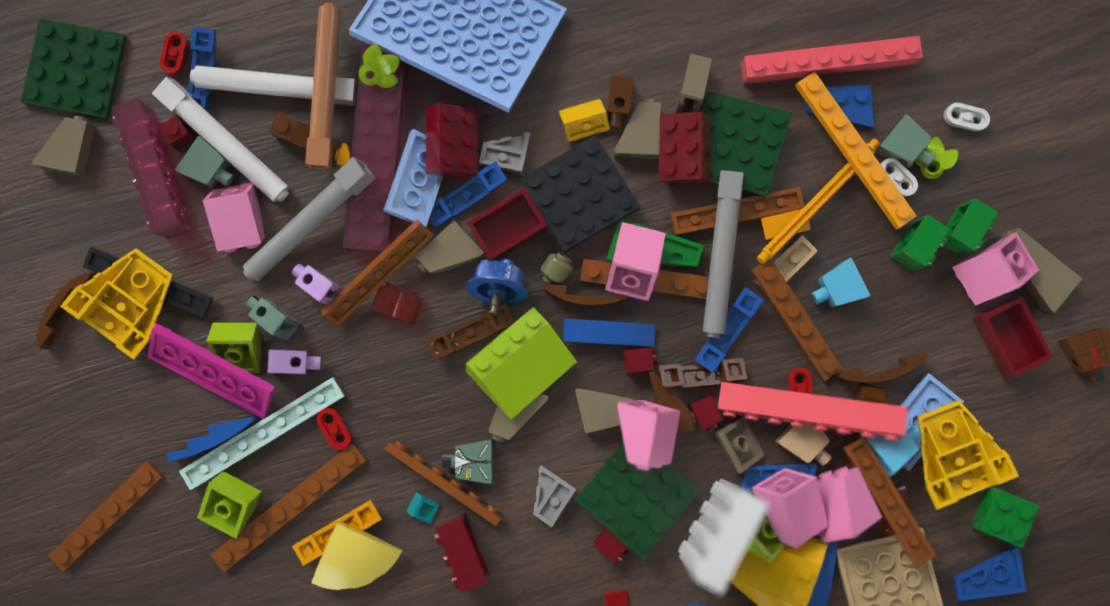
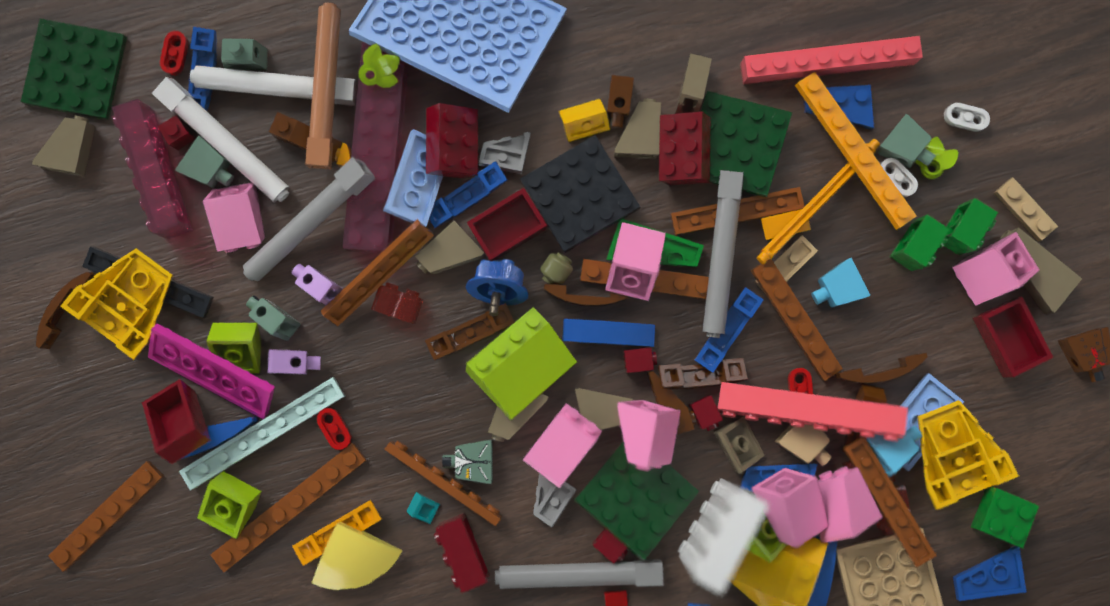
none -> dark red piece [142,379,211,464]
none -> sand green torso [221,39,268,70]
none -> light grey brick [495,559,663,589]
none -> bright pink slope [523,404,602,488]
none -> tan plate [994,178,1058,242]

